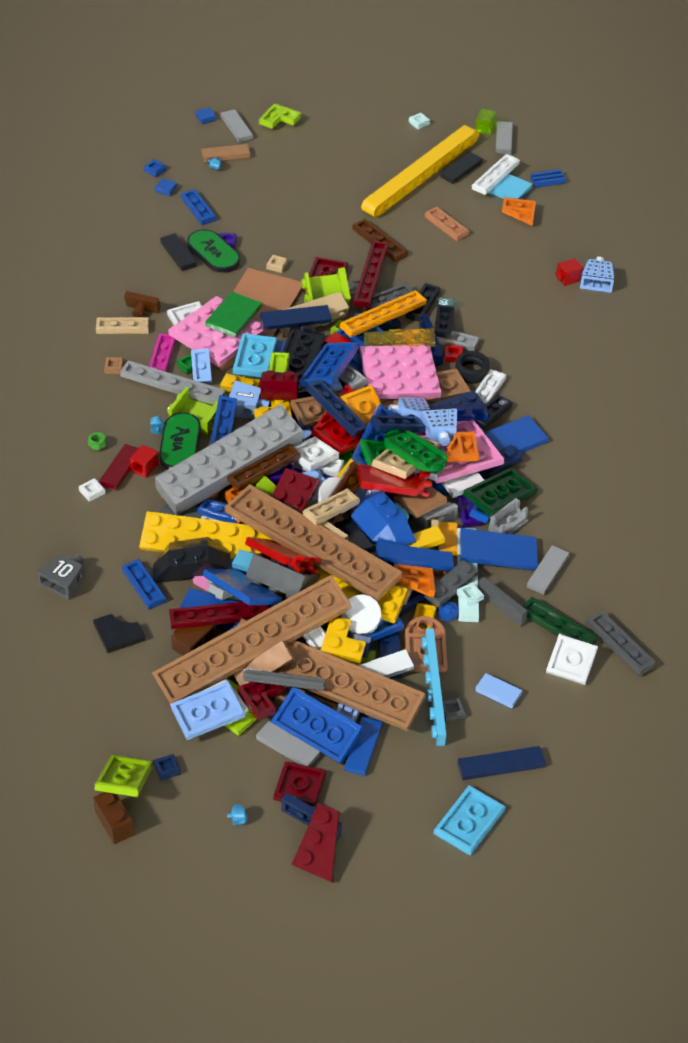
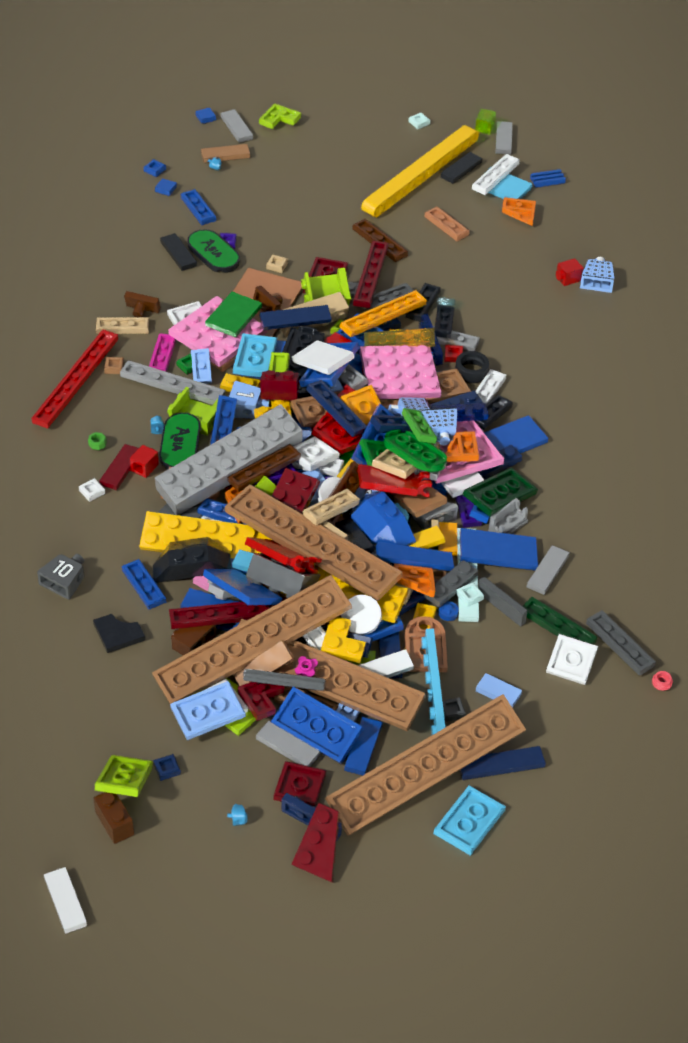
none -> red plate [31,329,119,429]
none -> white tile [44,867,87,934]
none -> reddish brown tile [253,286,283,312]
none -> white tile [292,340,354,375]
none -> dark pink plate [295,656,318,677]
none -> medium nougat plate [325,694,526,836]
none -> bright green tile [401,408,437,444]
none -> coral plate [652,671,673,691]

